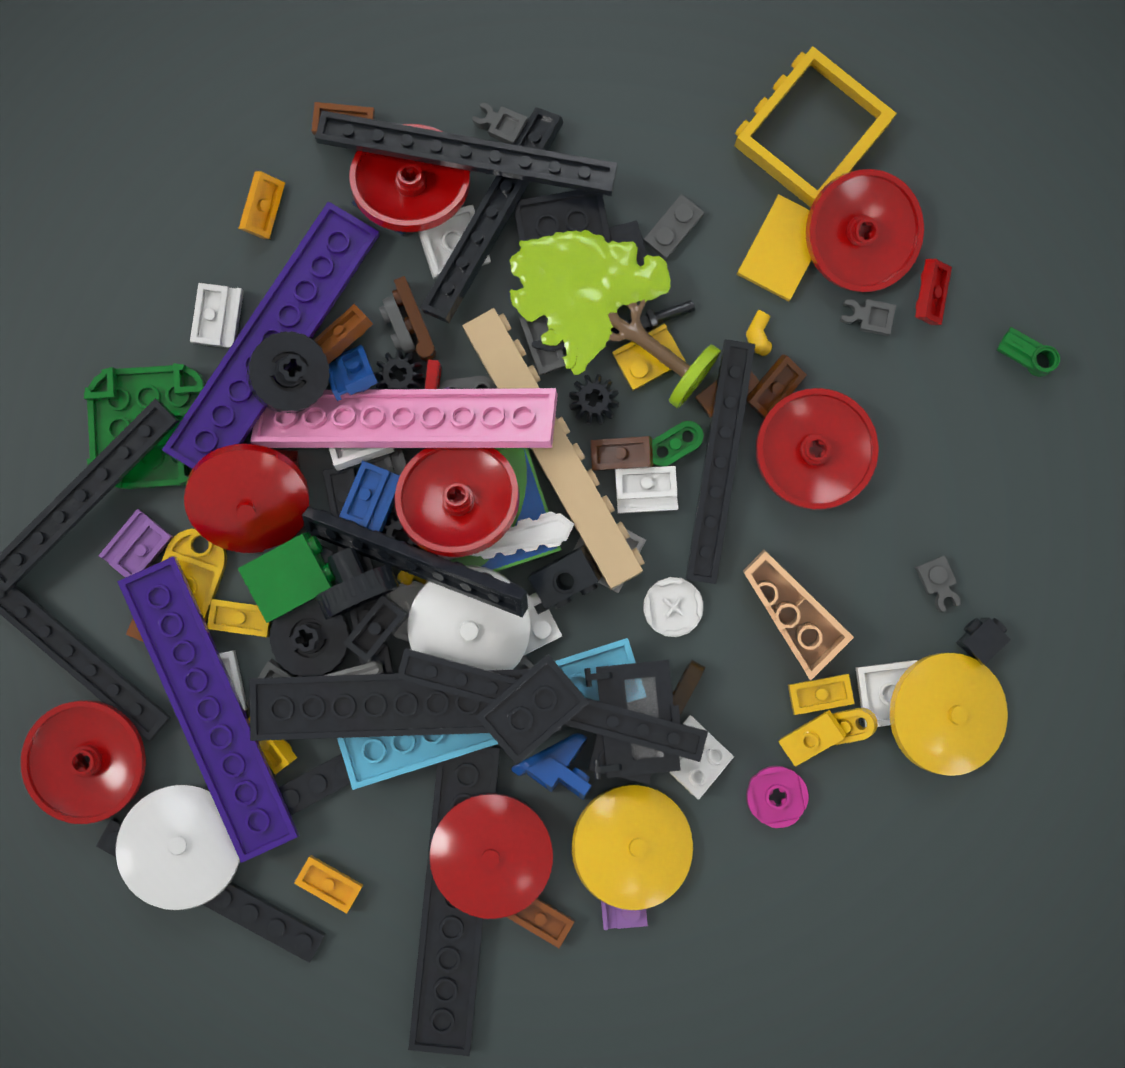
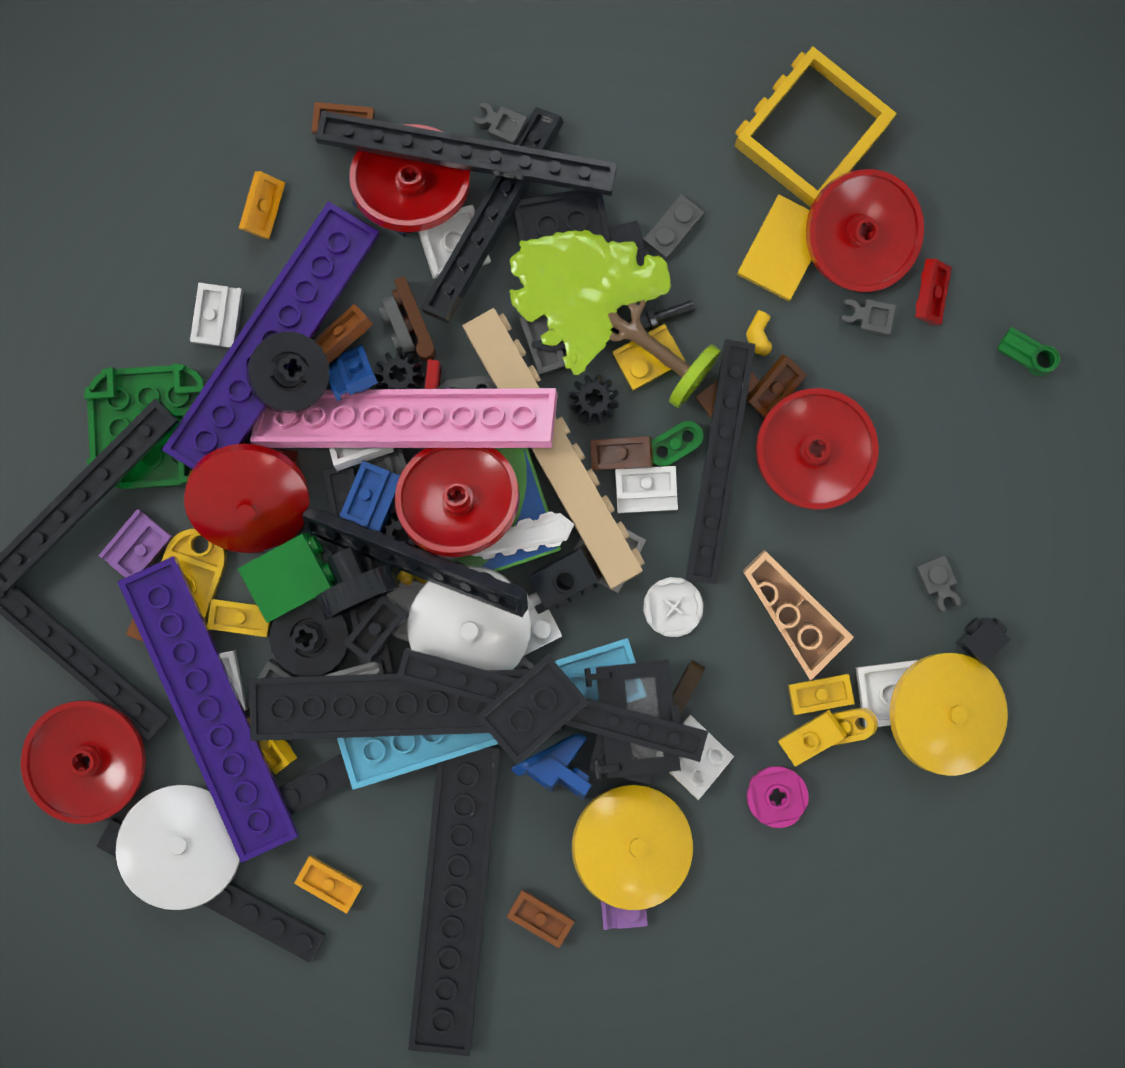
red dish [430,793,553,919] -> none

